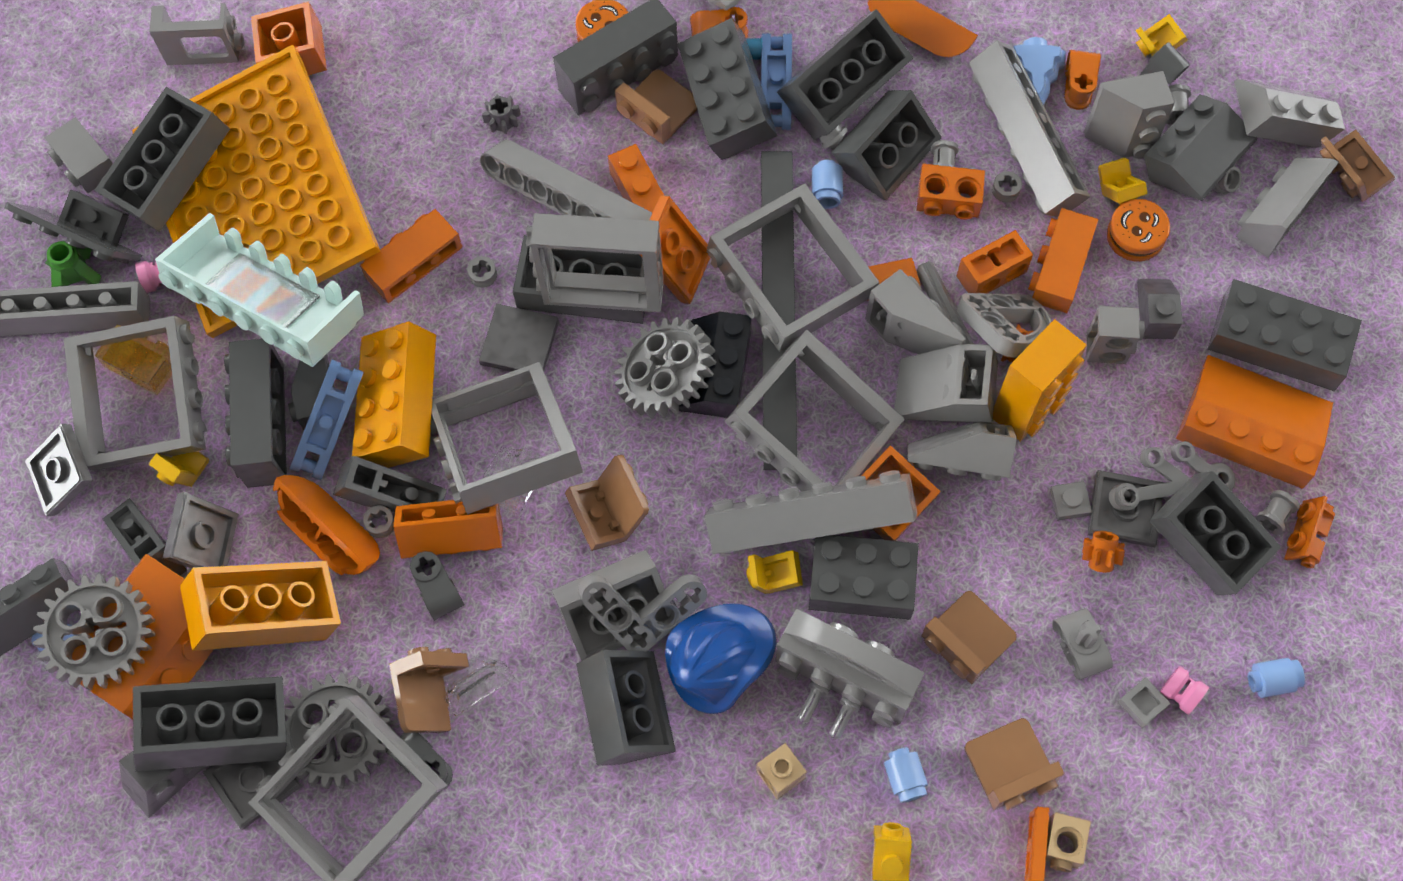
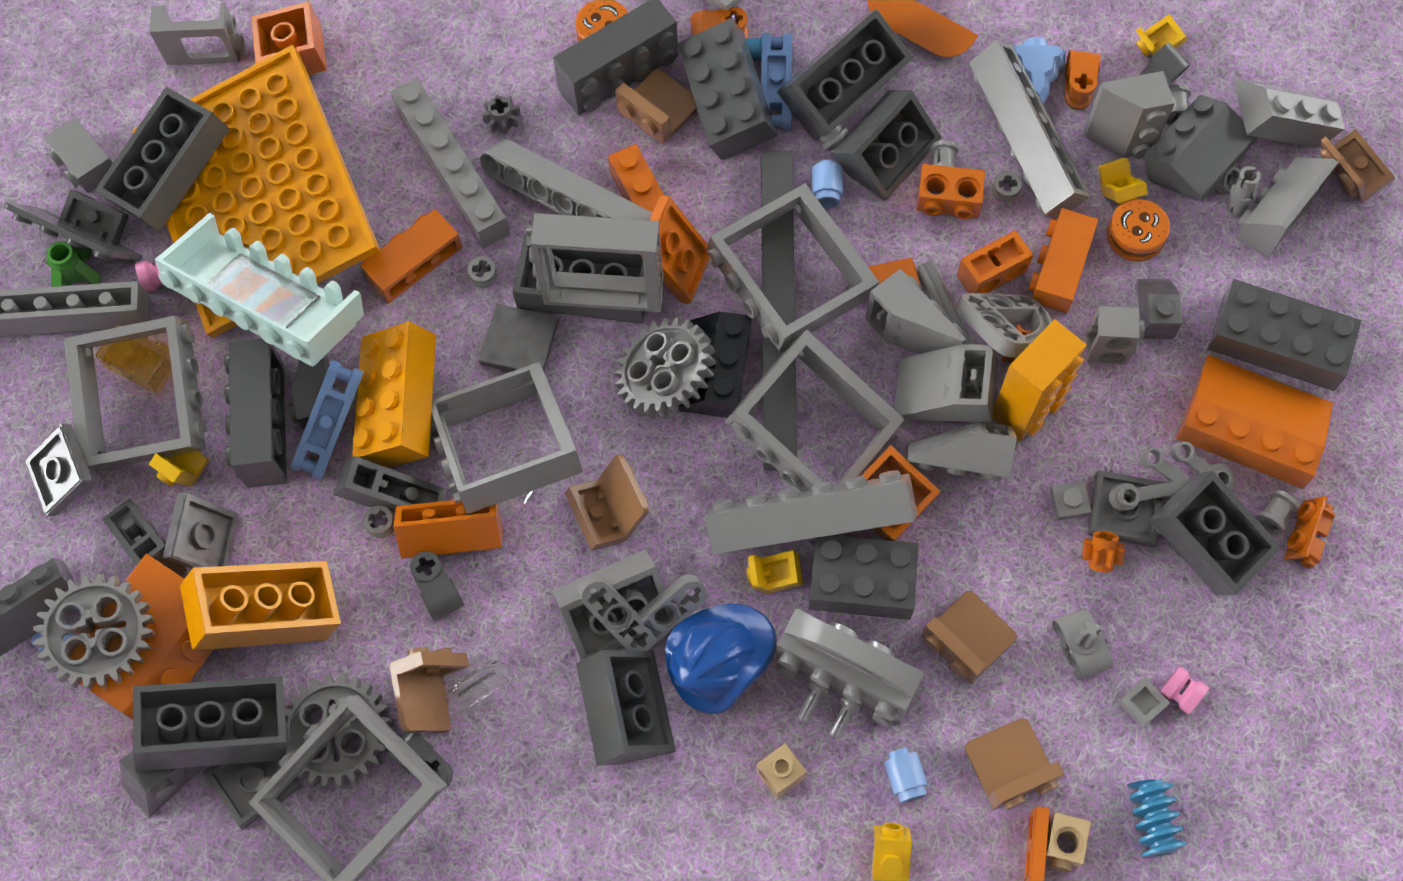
orange brick [273,475,380,575] -> none
light blue brick [1248,658,1305,698] -> none
none -> light grey brick [390,78,510,249]
none -> dark azure piece [1127,779,1187,858]
none -> light grey pin [1227,166,1261,217]

